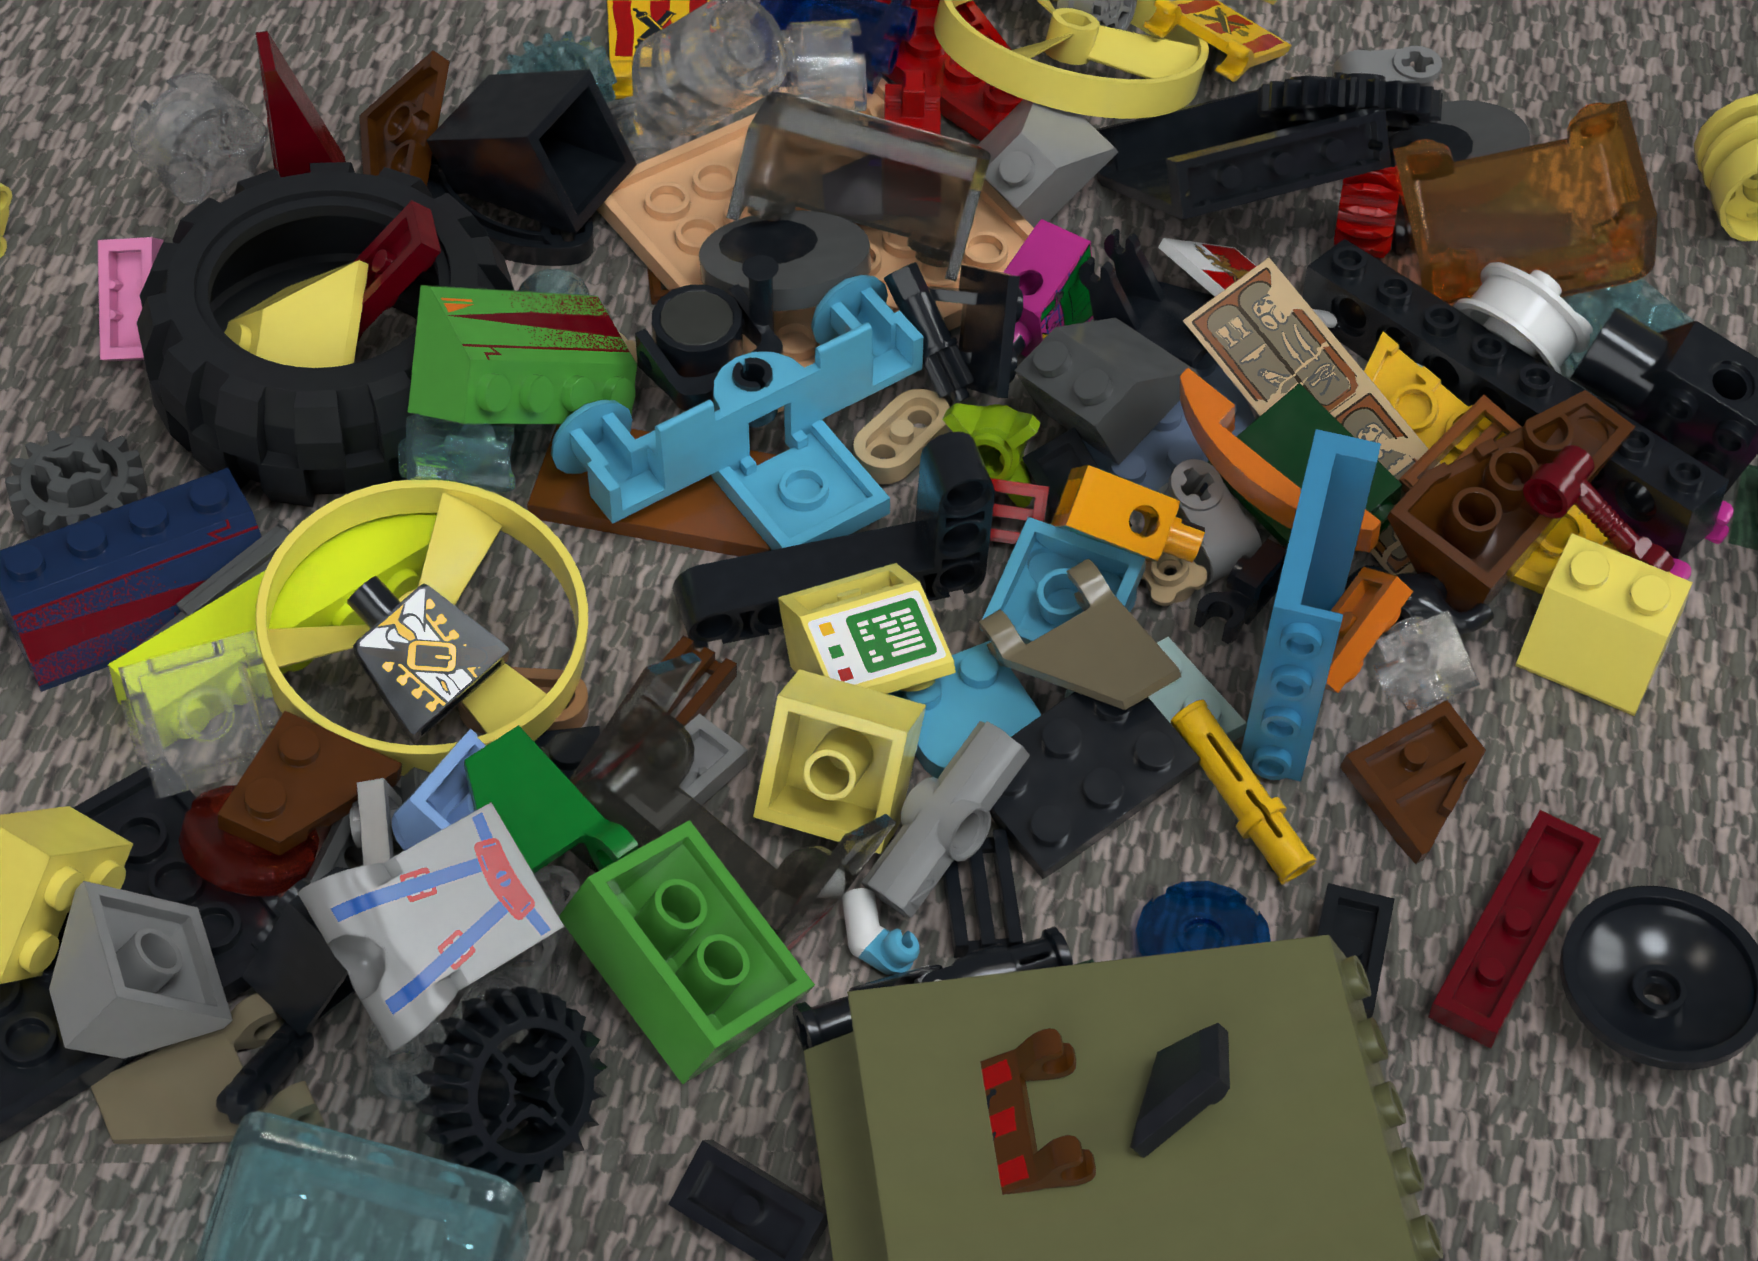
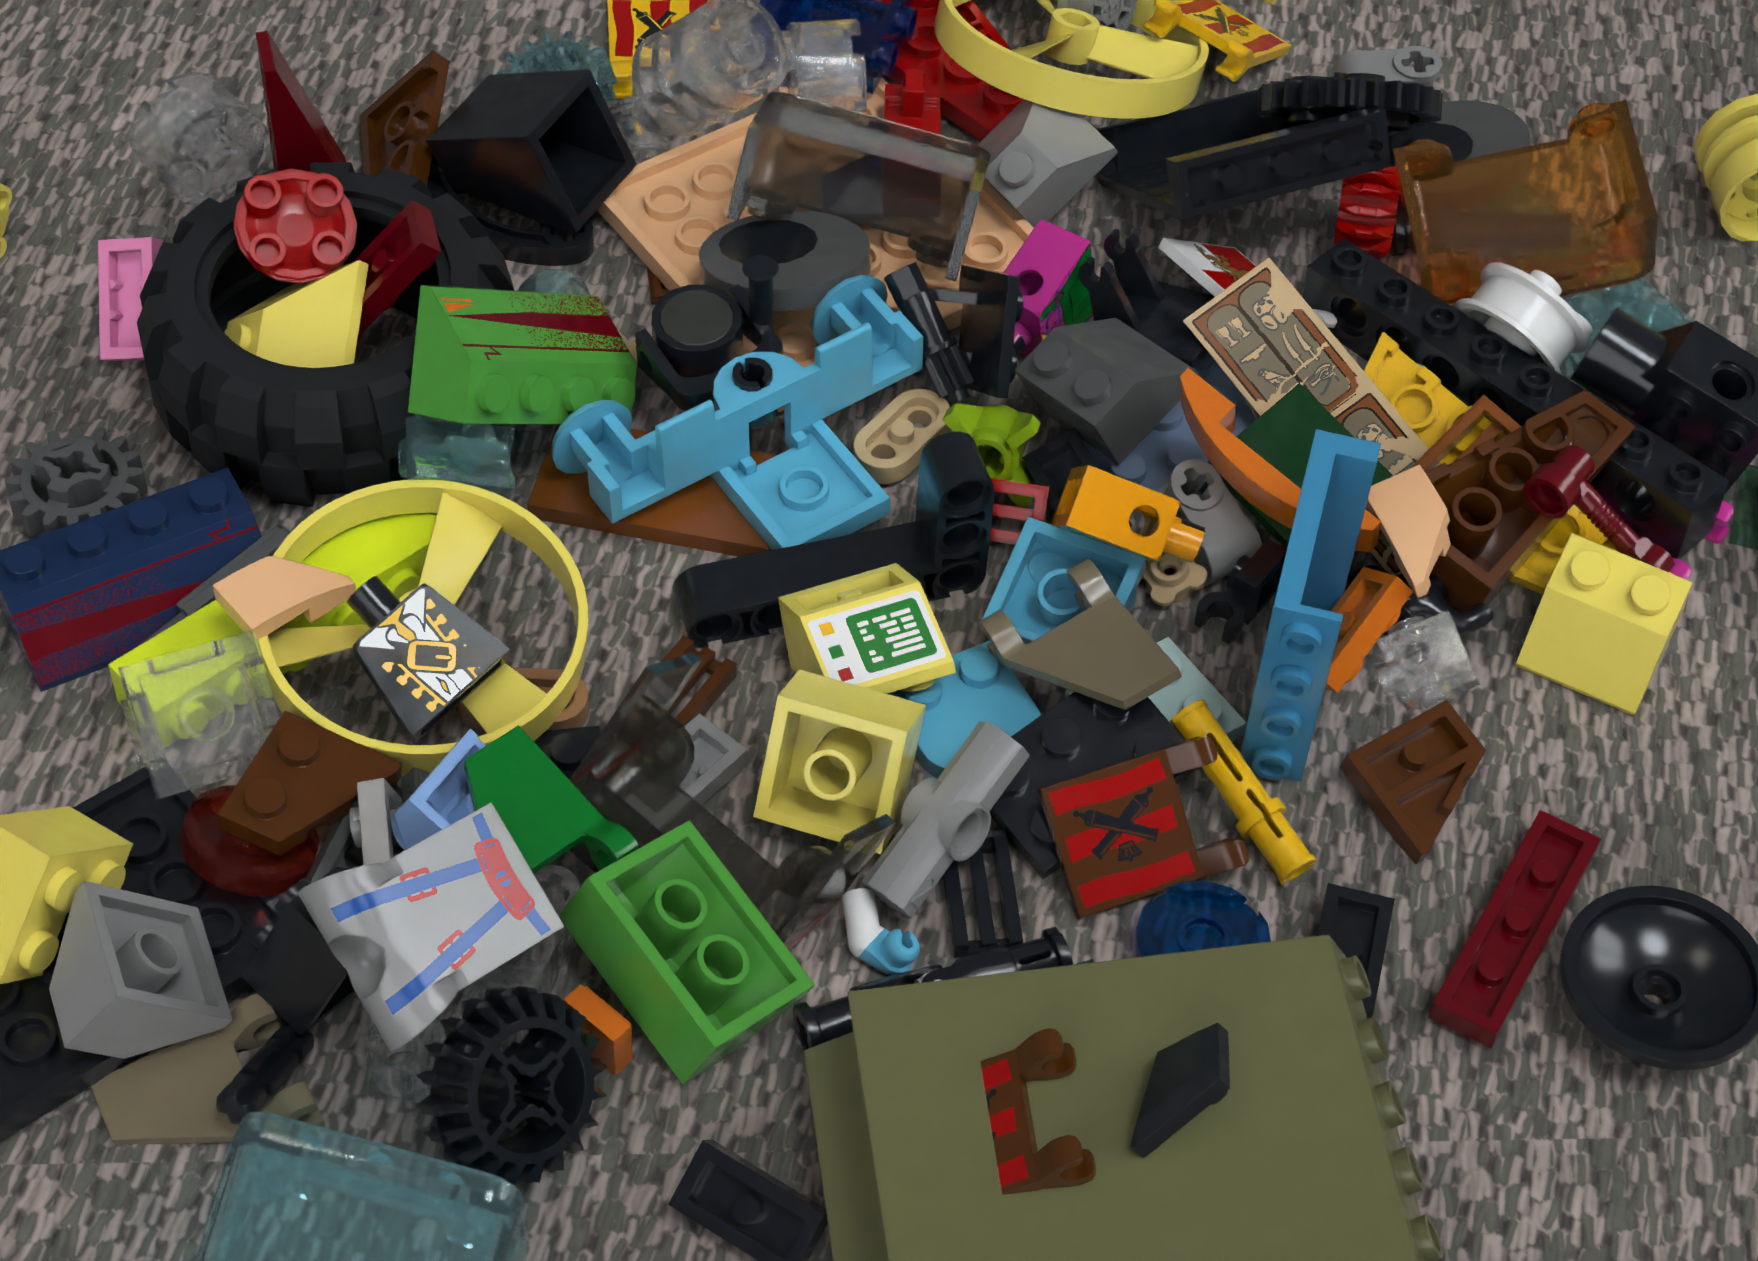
none -> light nougat slope [213,556,356,643]
none -> red dish [233,169,357,284]
none -> orange tile [563,984,633,1076]
none -> flag [1038,736,1249,918]
none -> light nougat slope [1366,464,1451,598]

